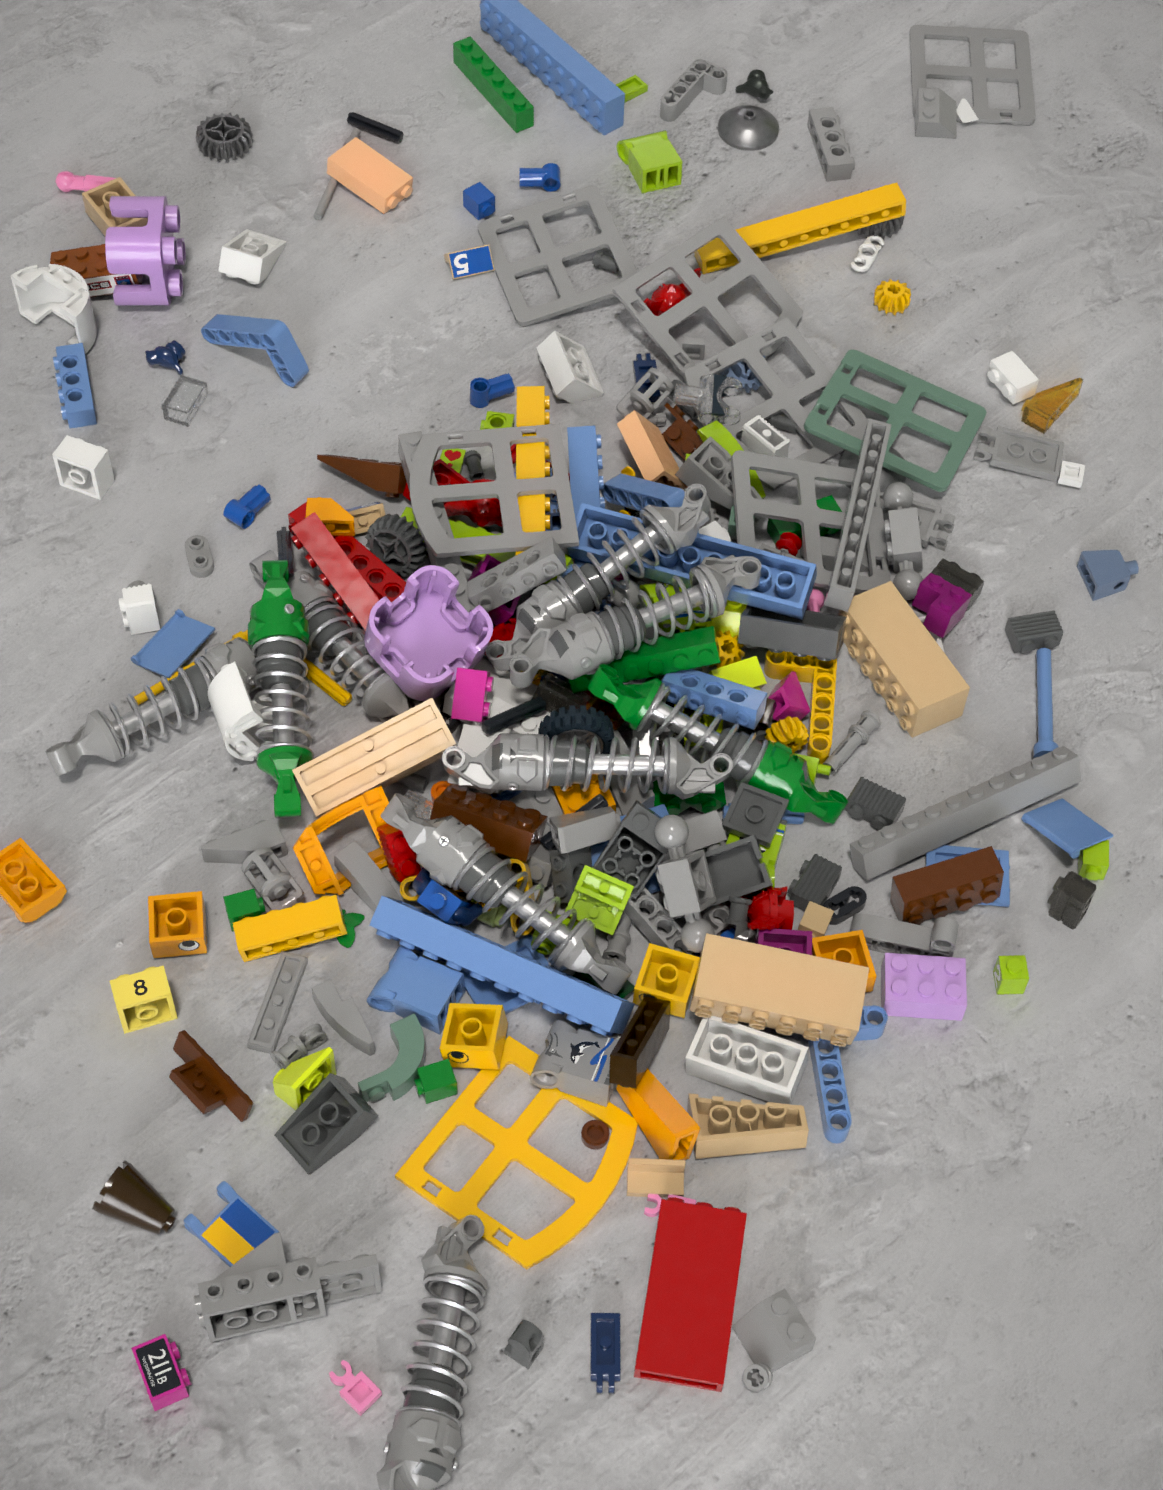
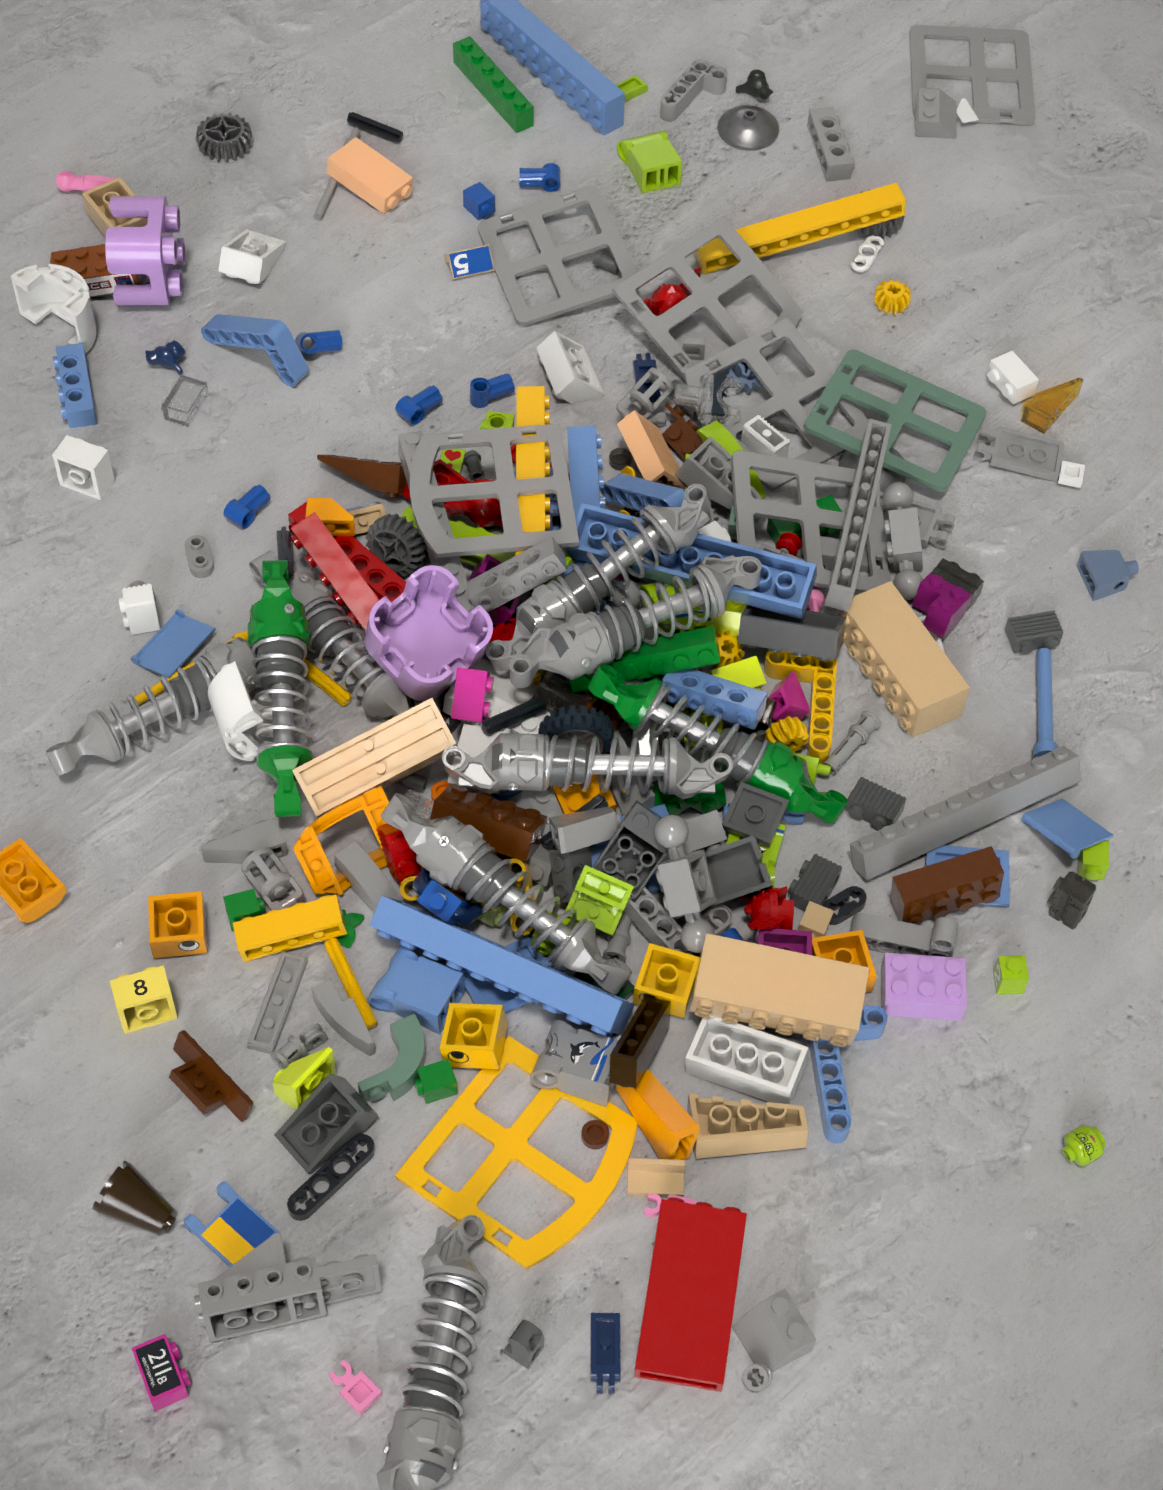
dark grey connector [725,896,753,942] -> none
none -> black beam [287,1134,375,1221]
none -> blue piece [295,330,342,354]
none -> yellow axle [324,938,377,1030]
none -> blue piece [395,385,443,425]
none -> clear smoke tile [609,448,632,471]
none -> lime head [1062,1124,1106,1166]

